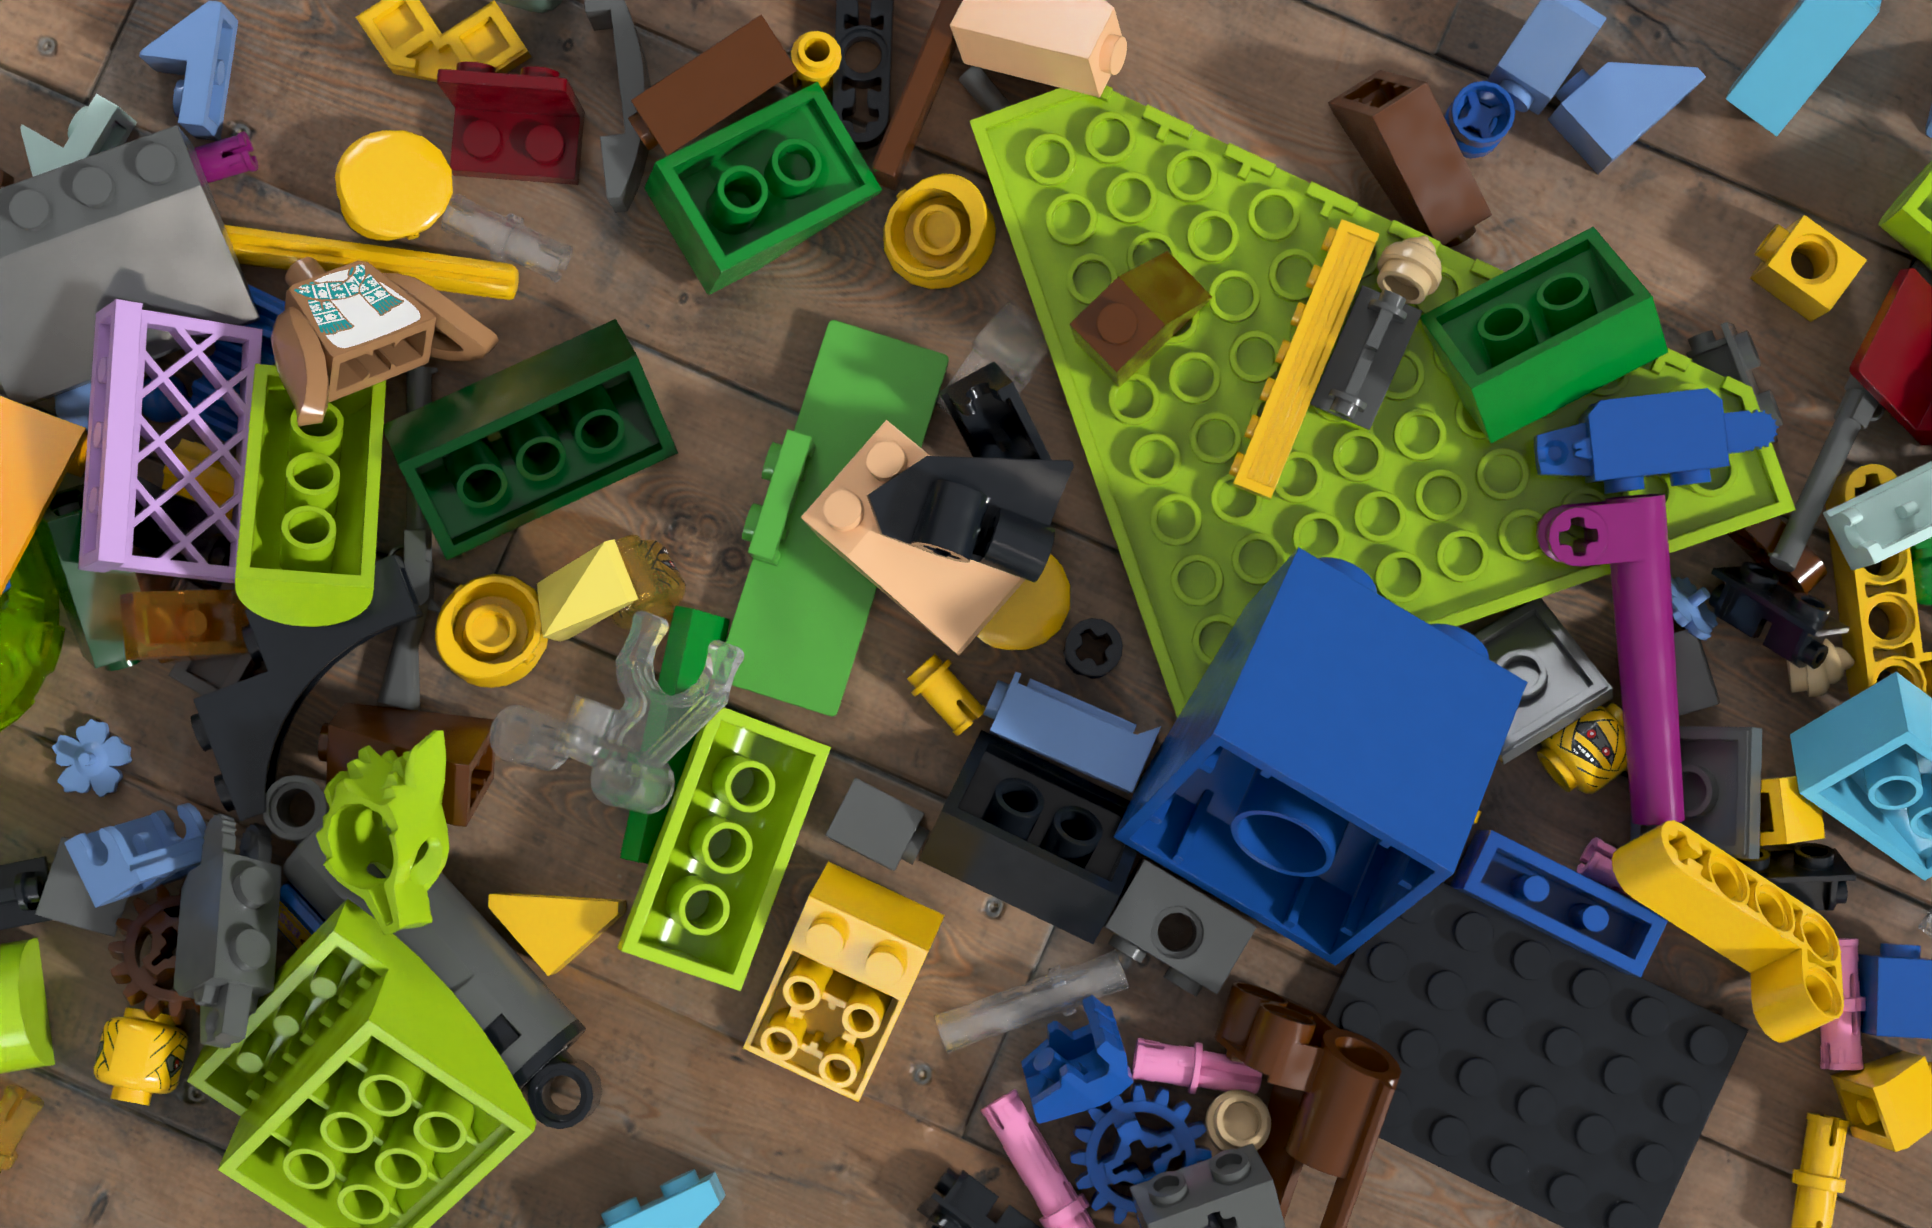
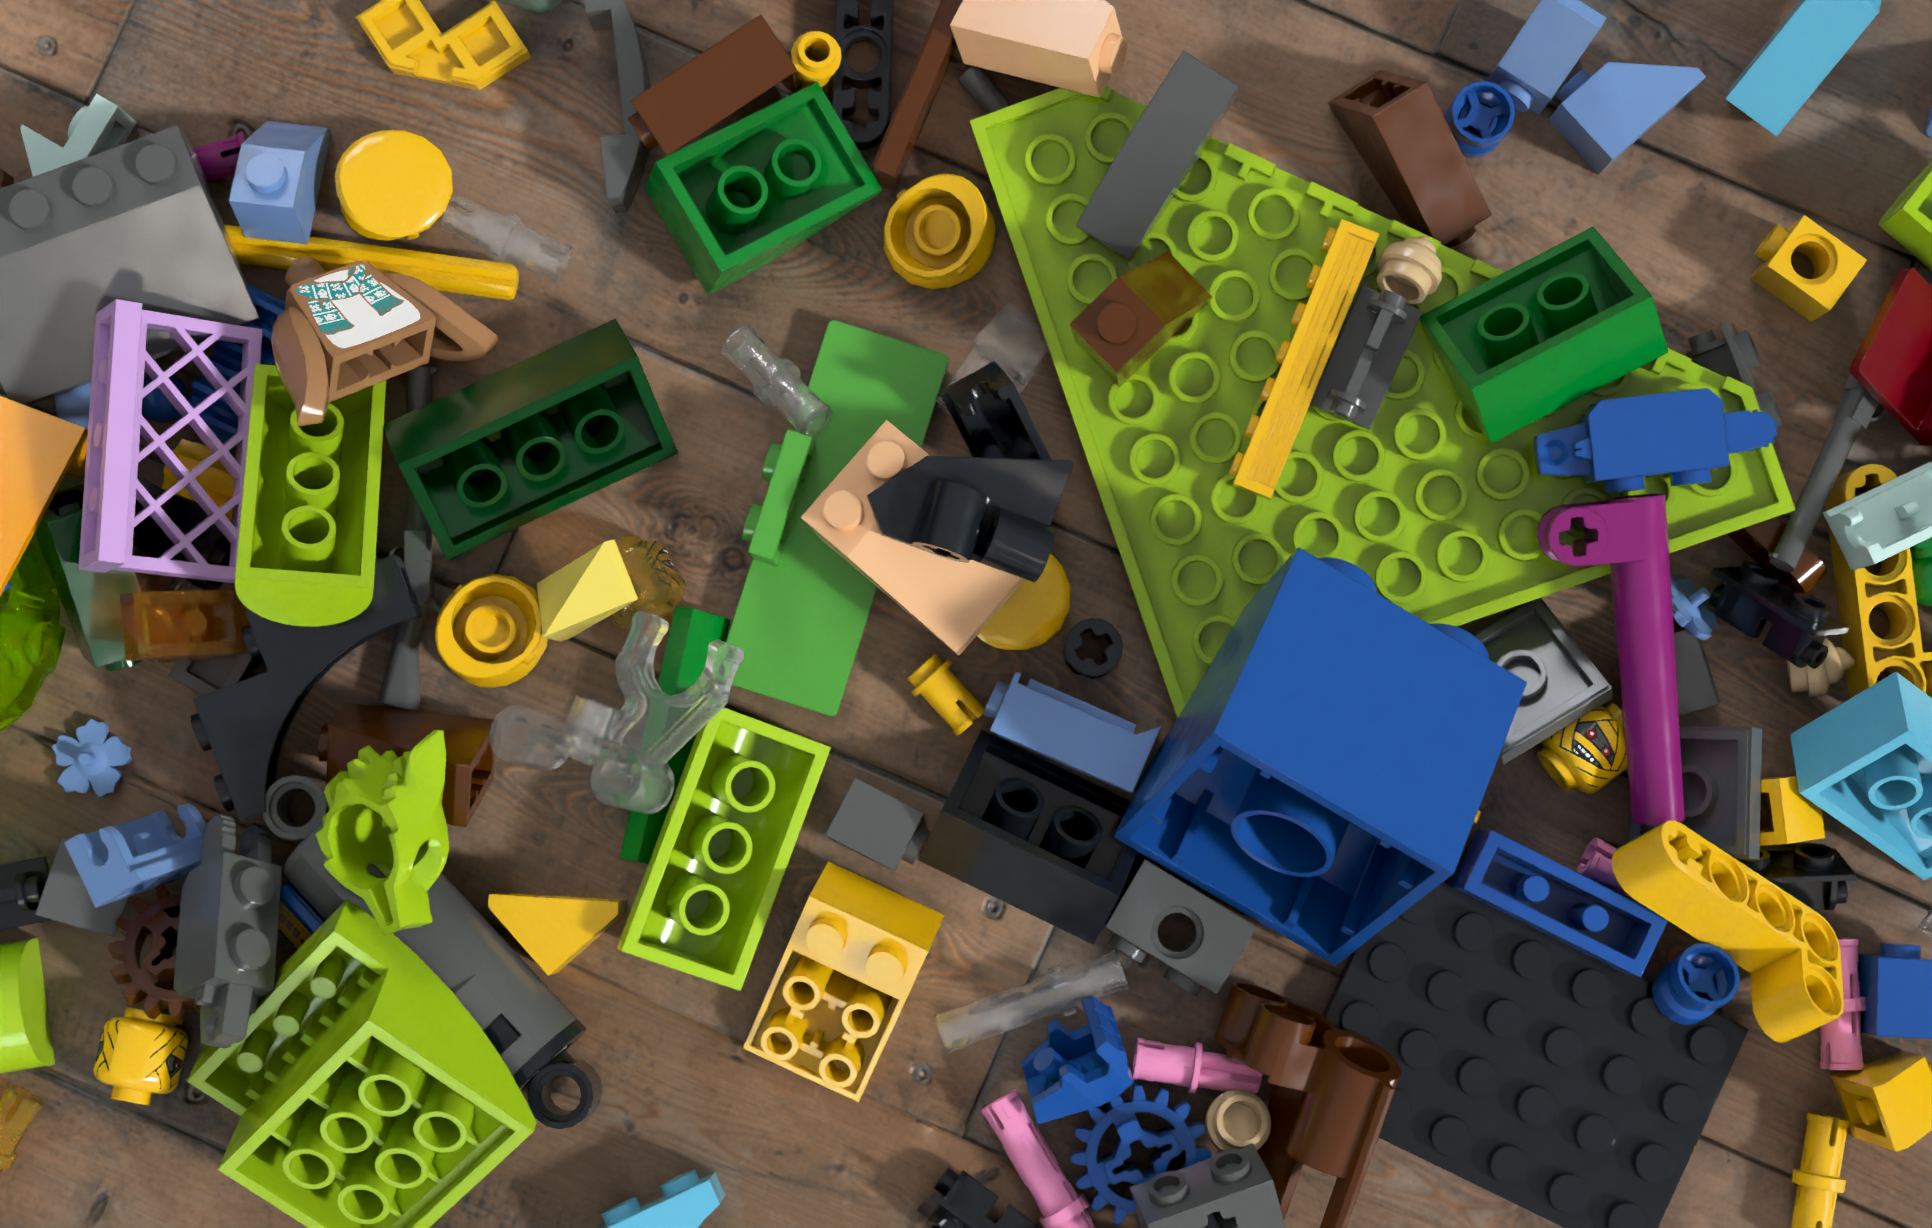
medium blue slope [139,1,239,141] -> none
dark red bracket [437,62,585,185] -> none
none -> medium blue slope [229,121,331,244]
none -> clear pin [722,326,832,437]
none -> dark grey slope [1076,50,1238,262]
none -> blue wheel [1652,943,1740,1025]

